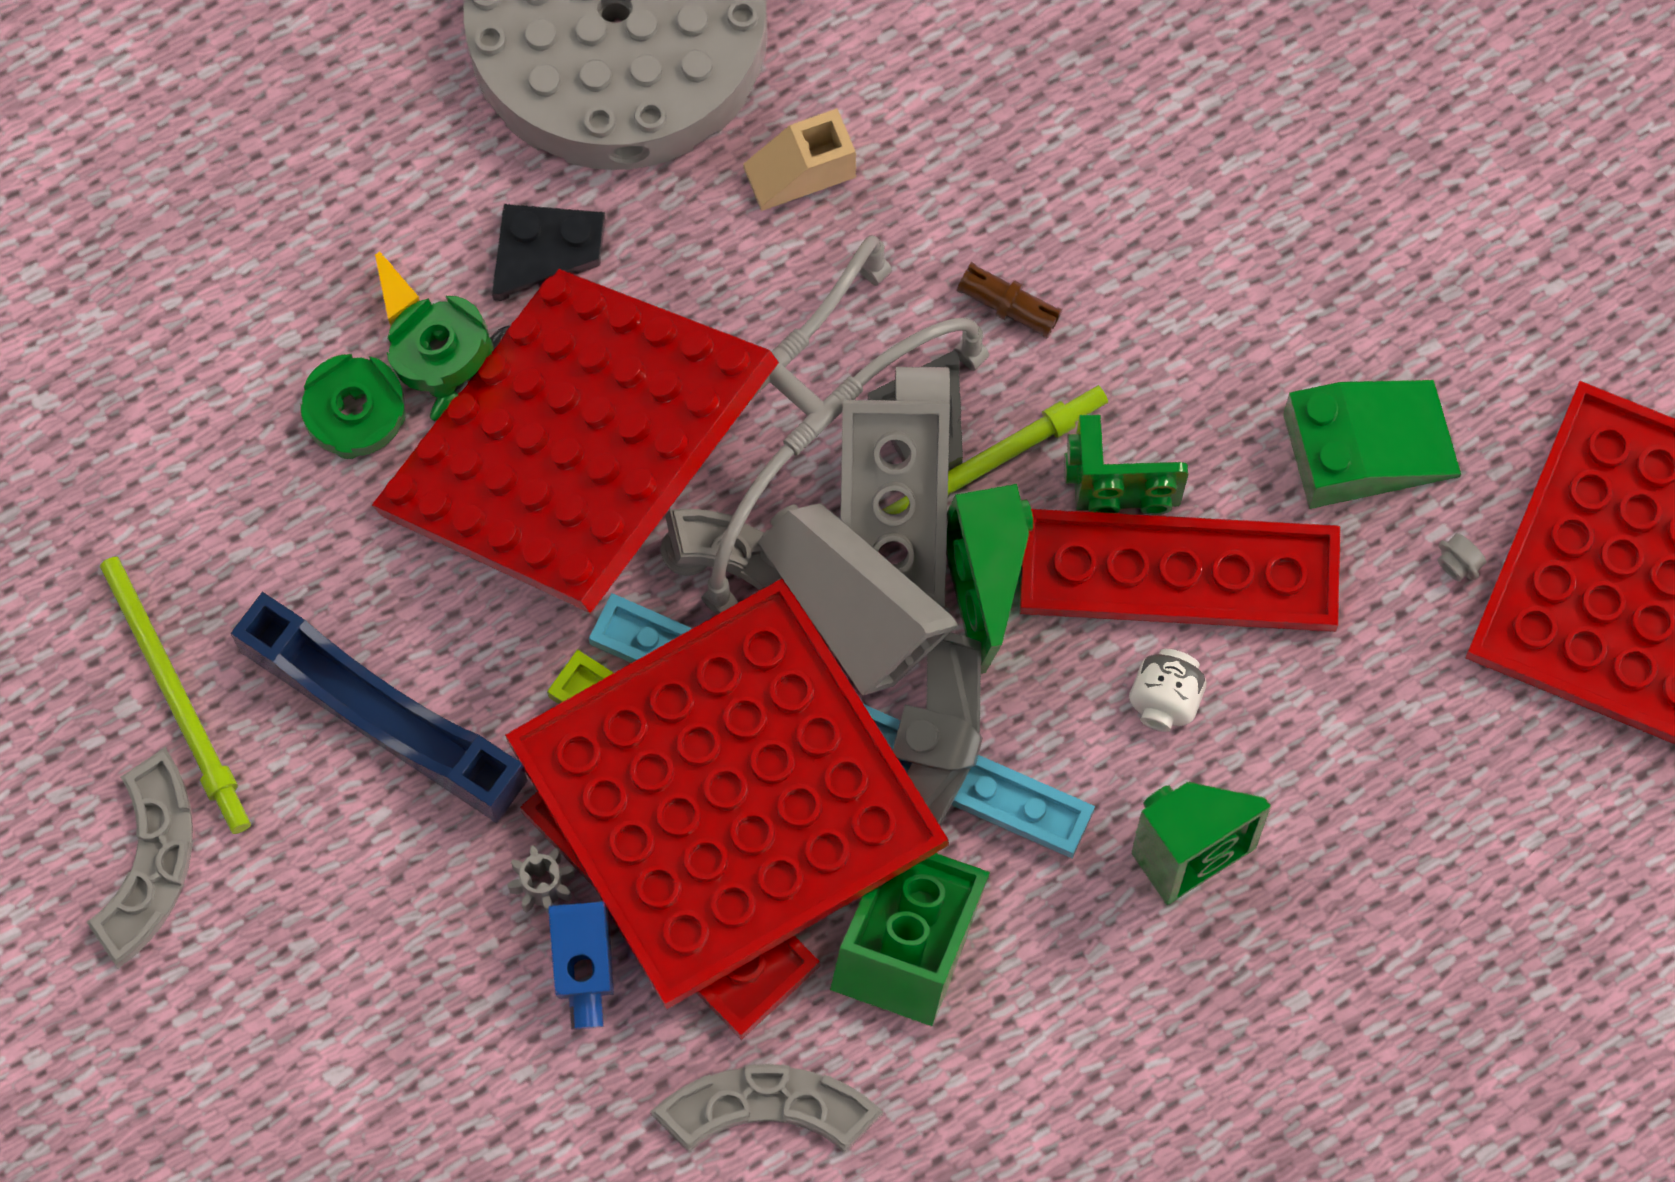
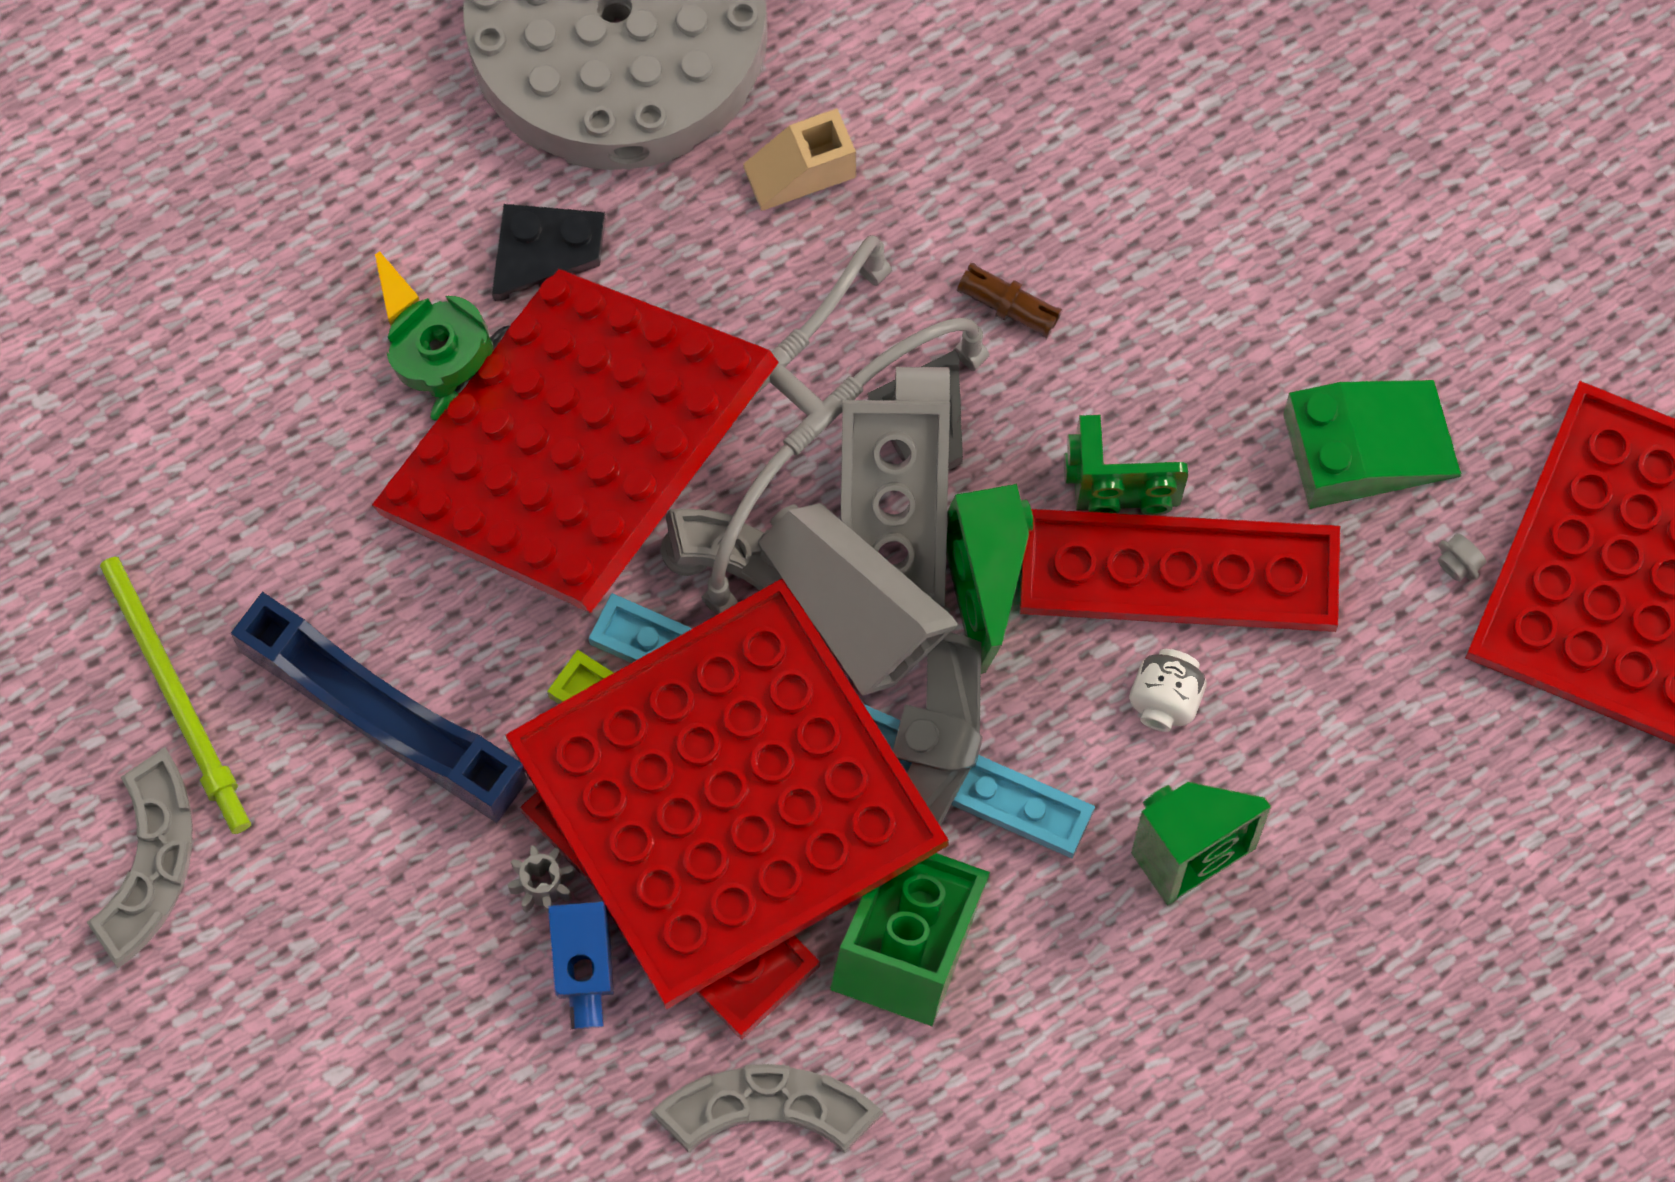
green plate [301,354,406,459] -> none
lime bar [882,385,1108,514] -> none

